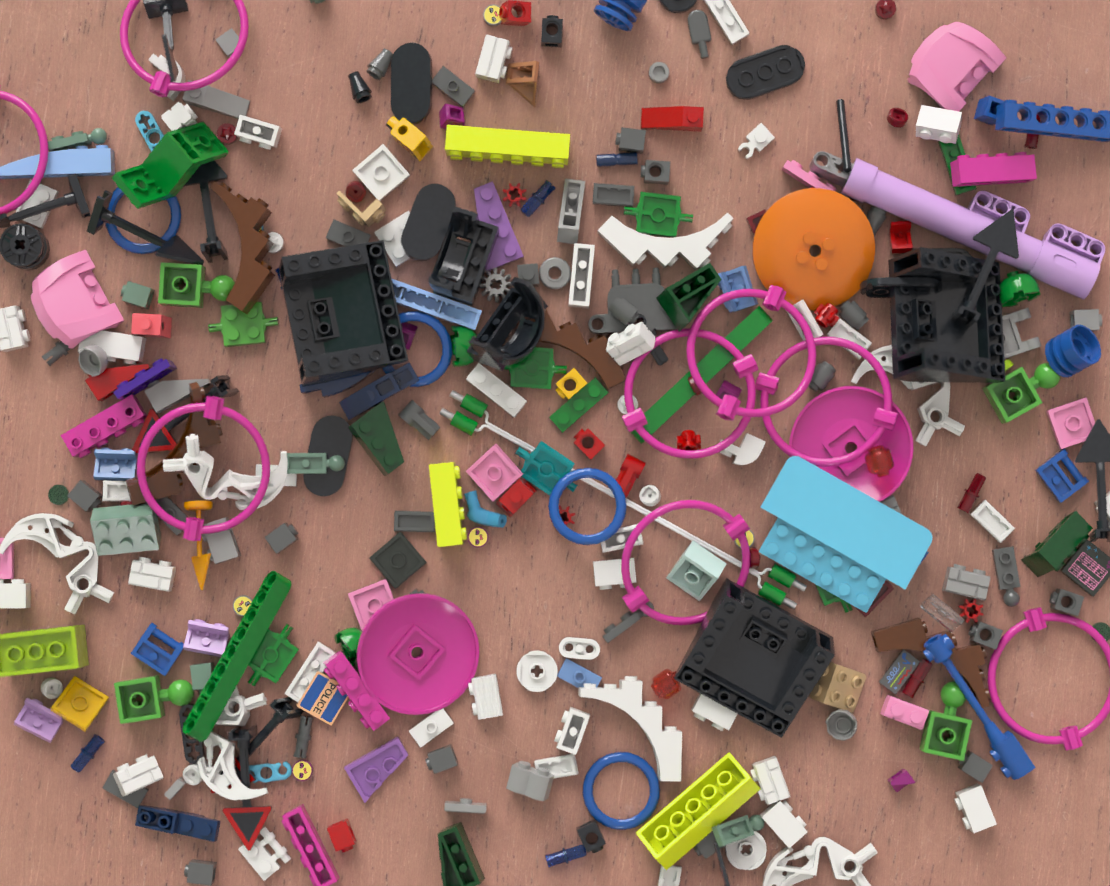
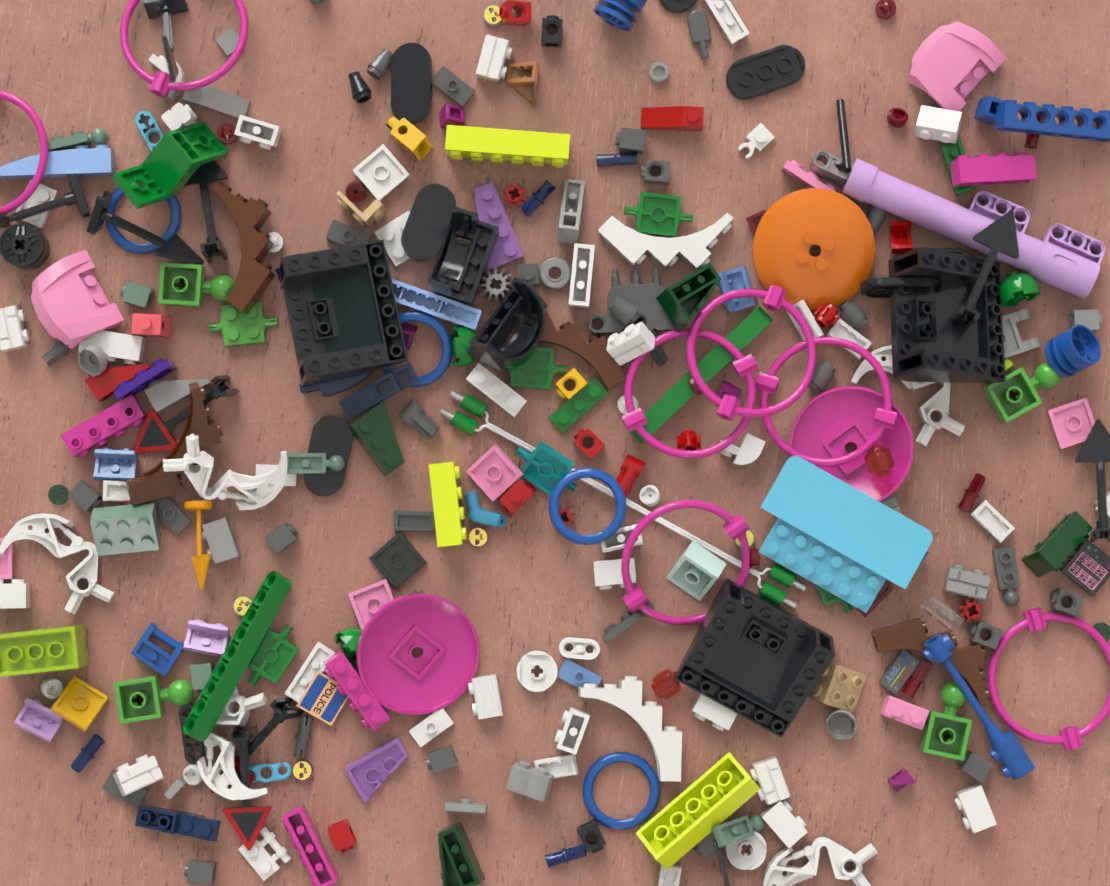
white brick [128,556,176,592] -> none
dark pink piece [137,396,270,541] -> none
dark grey plate [592,183,634,207] -> none
blue plate [1035,448,1089,503] -> none

